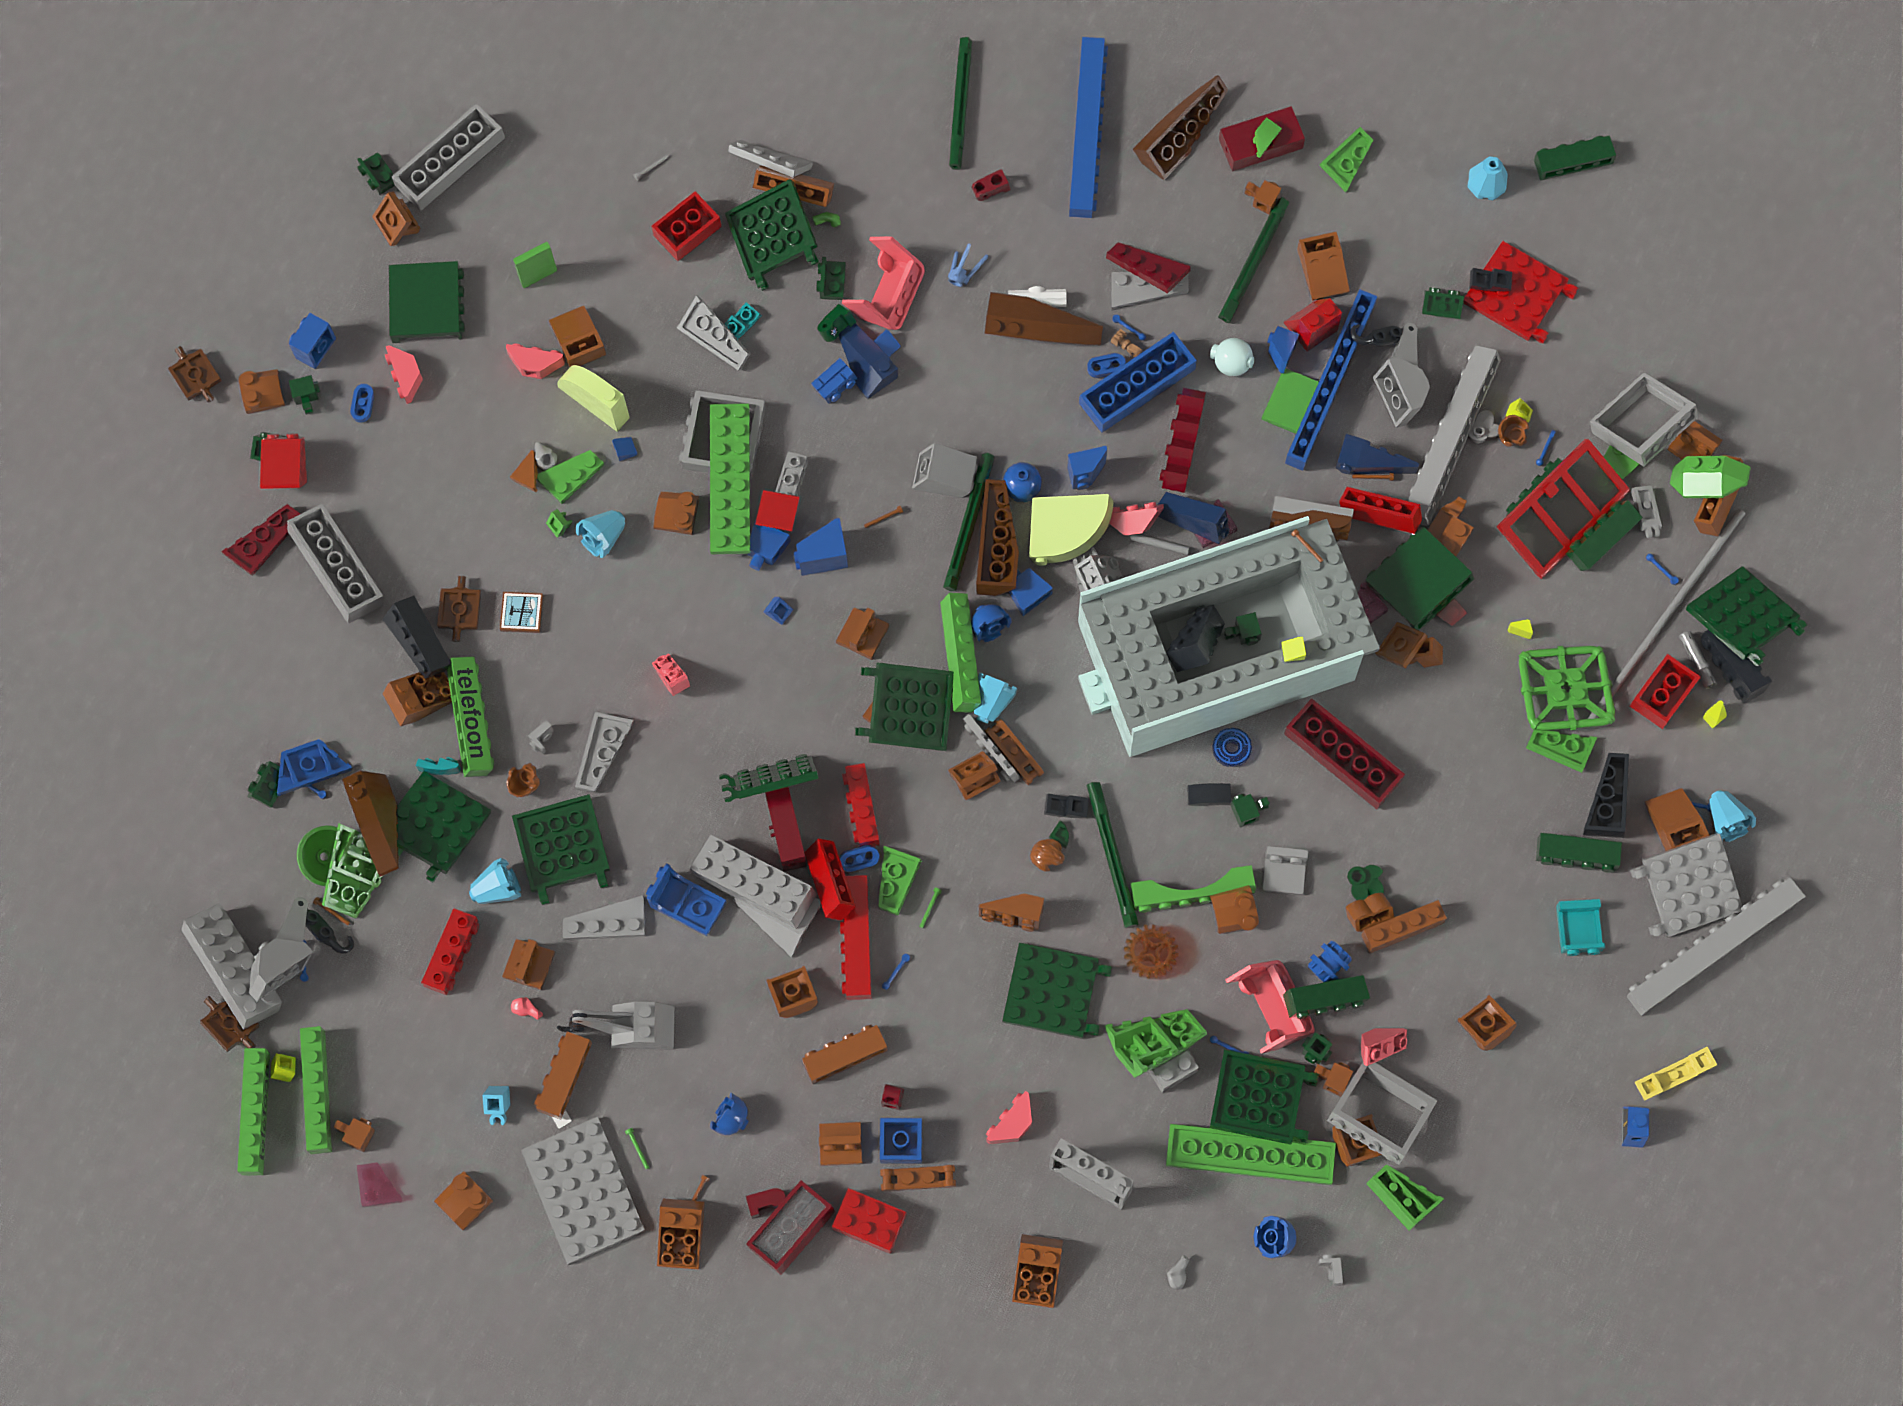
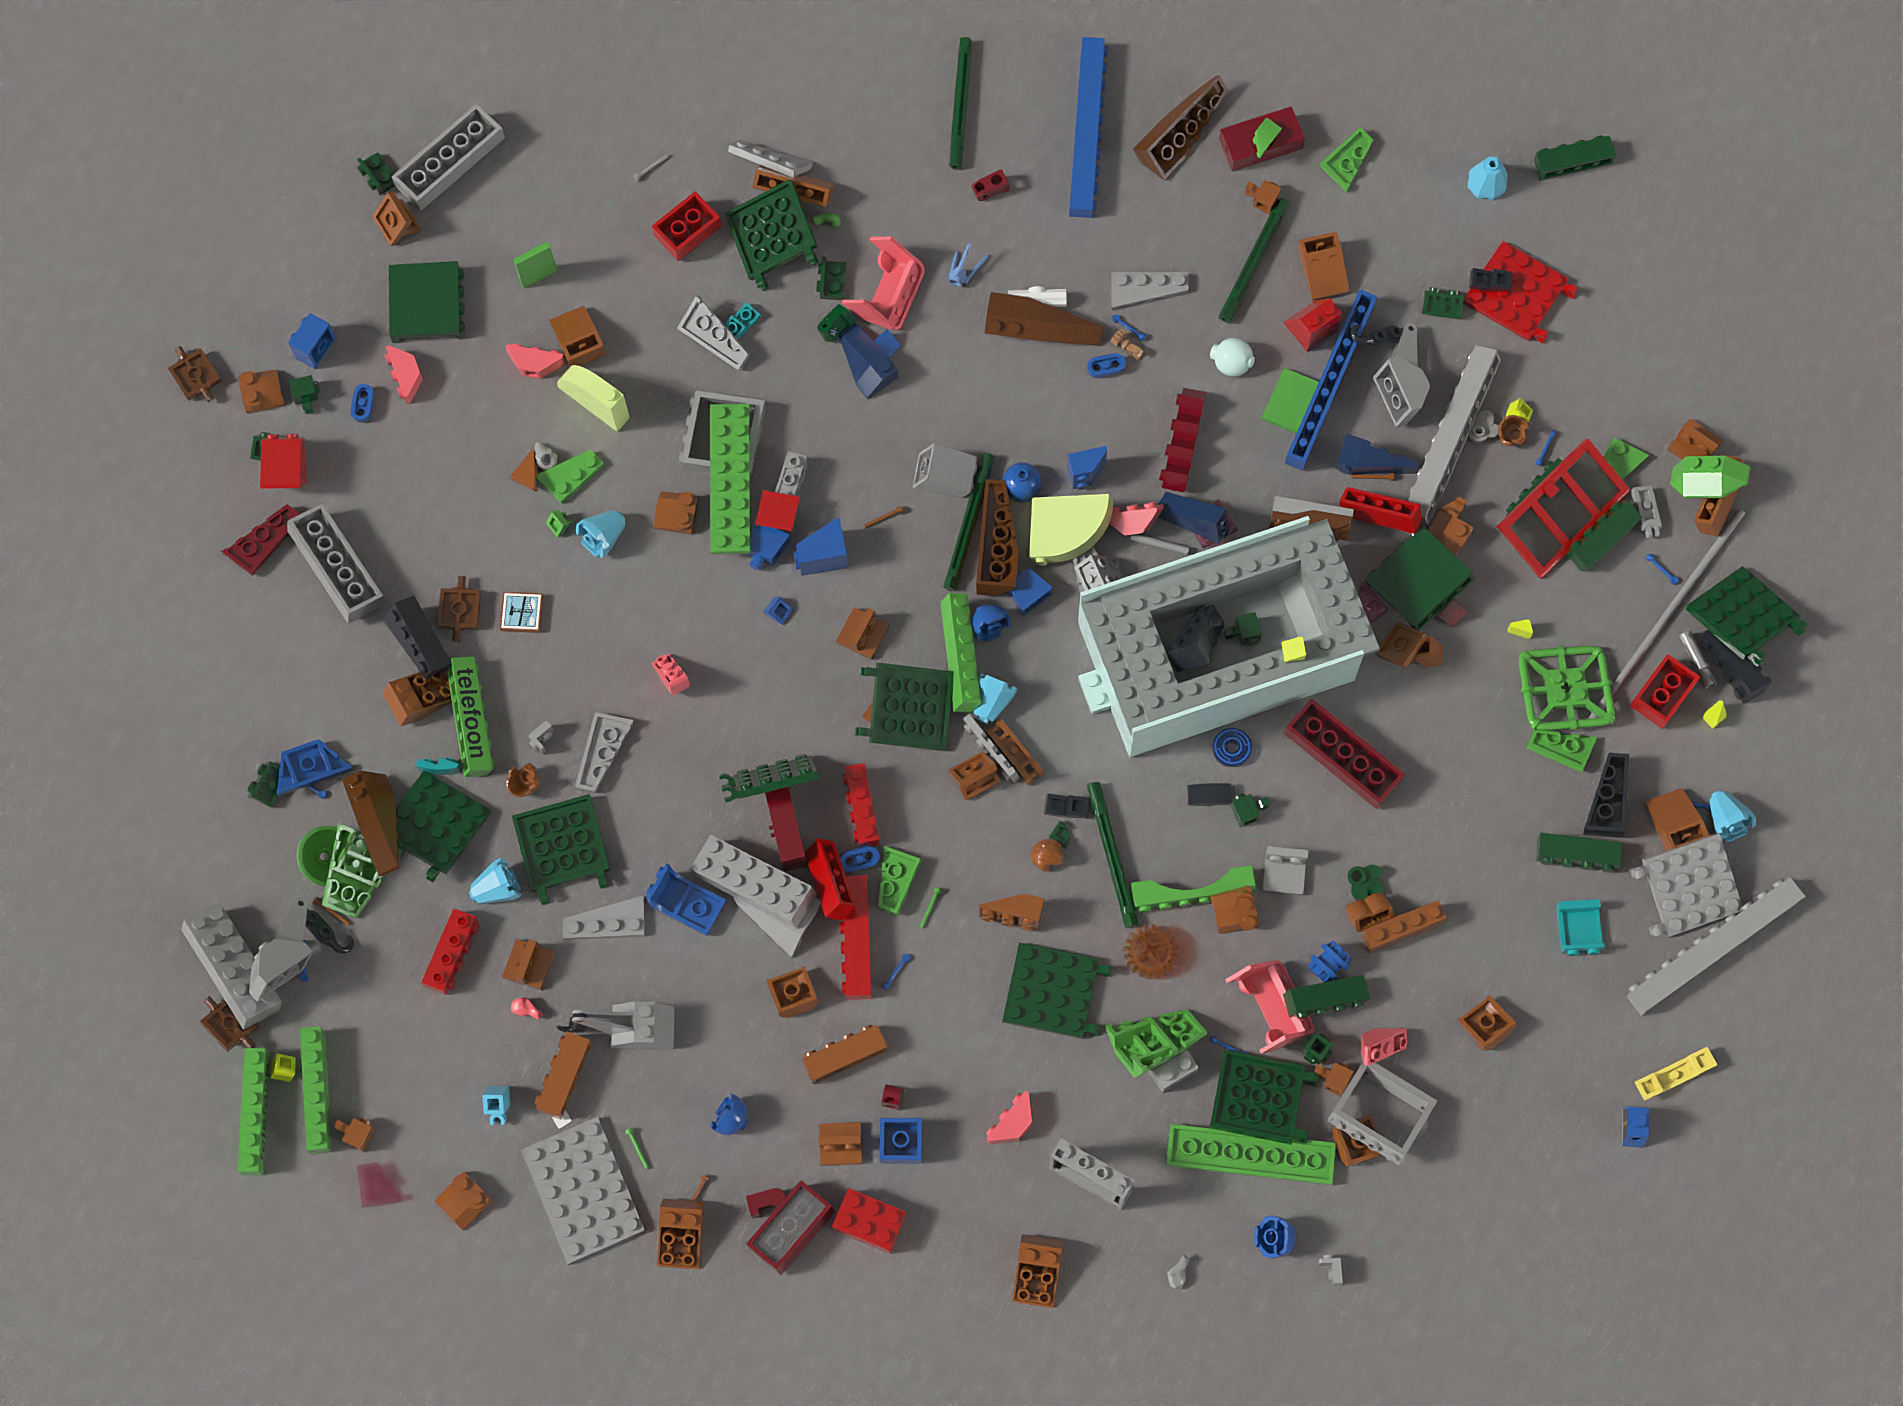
blue slope [612,437,638,461] -> none
blue brick [811,358,857,404] -> none
dark orange plate [880,1165,956,1192] -> none
blue brick [1079,331,1197,433] -> none
dark red wing [1106,242,1191,294] -> none
blue slope [1267,326,1299,374] -> none
dark orange piece [1291,529,1324,563] -> none
bright green wedge [1367,1165,1444,1231] -> none
light grey window [1590,372,1698,467] -> none

